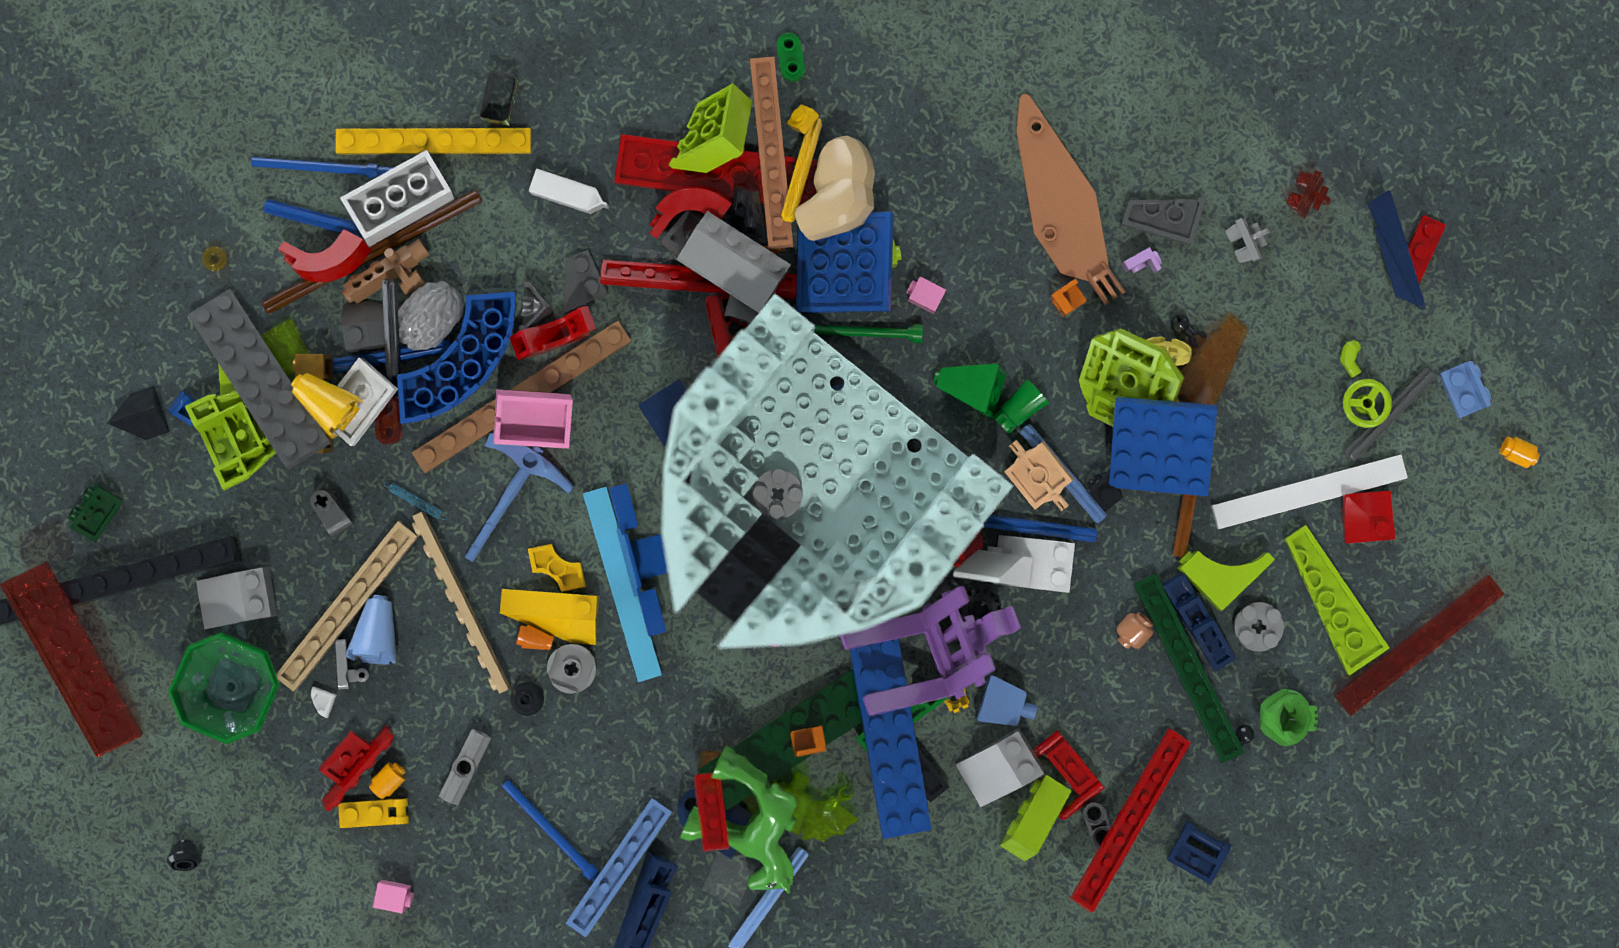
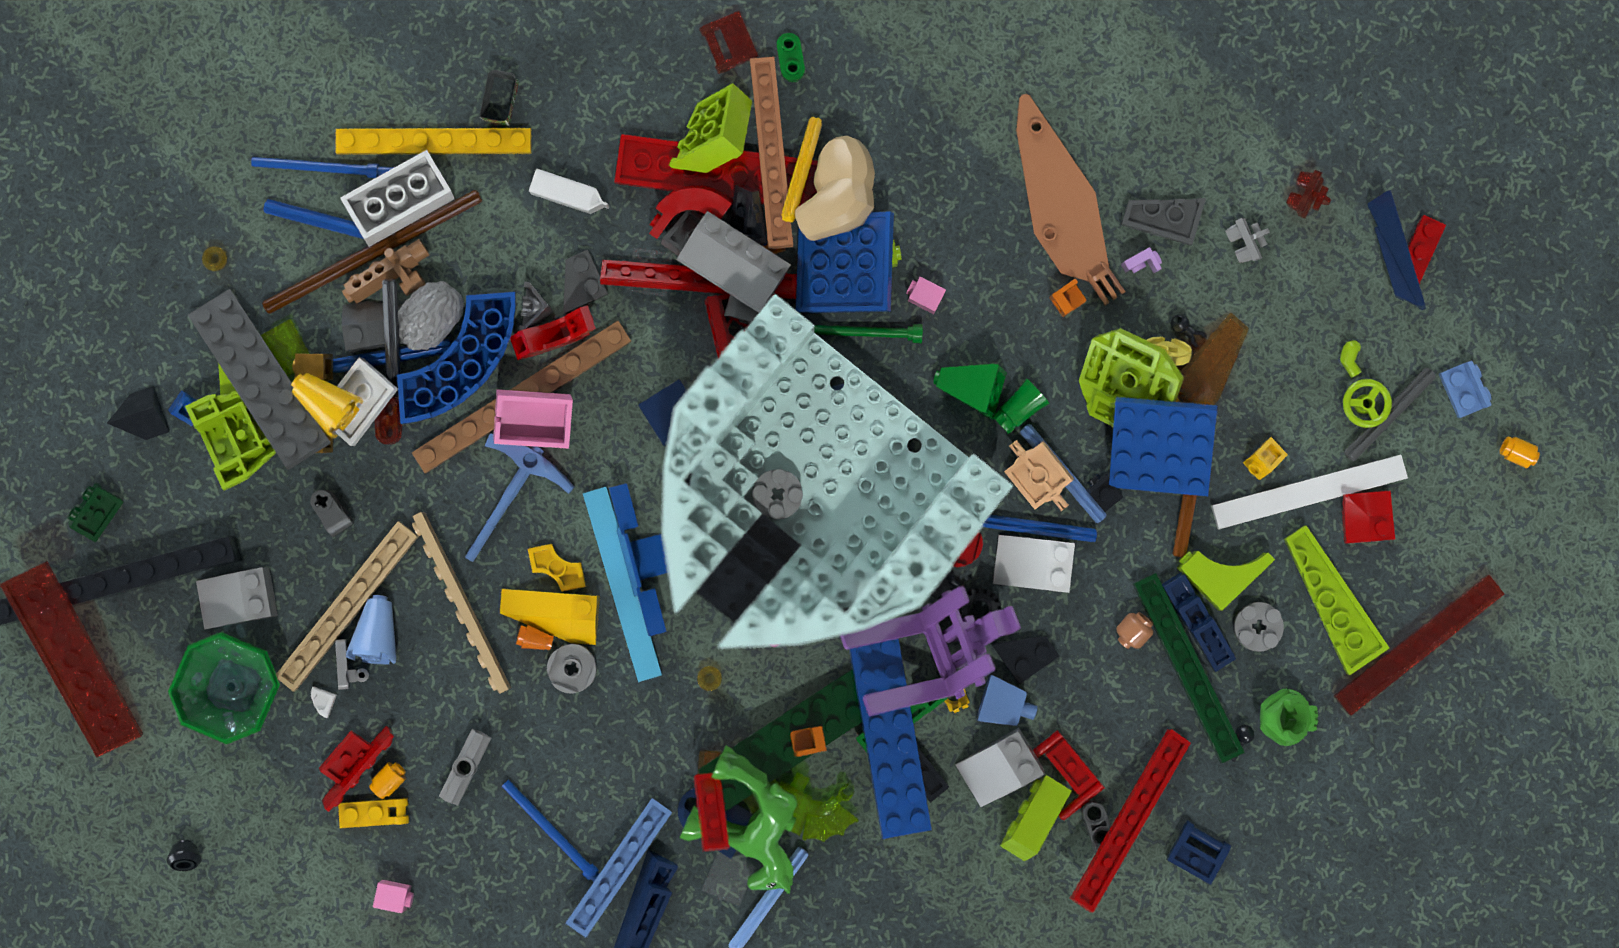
arch [278,229,371,282] -> none
medium azure piece [385,482,447,520] -> none
black cone [511,682,544,716] -> none
yellow plate [787,104,819,135] -> none
white slope [953,546,1033,587] -> none
none -> clear yellow plate [697,666,722,691]
none -> clear red plate [699,11,758,74]
none -> black wing [992,636,1059,684]
none -> yellow bracket [1243,437,1288,480]

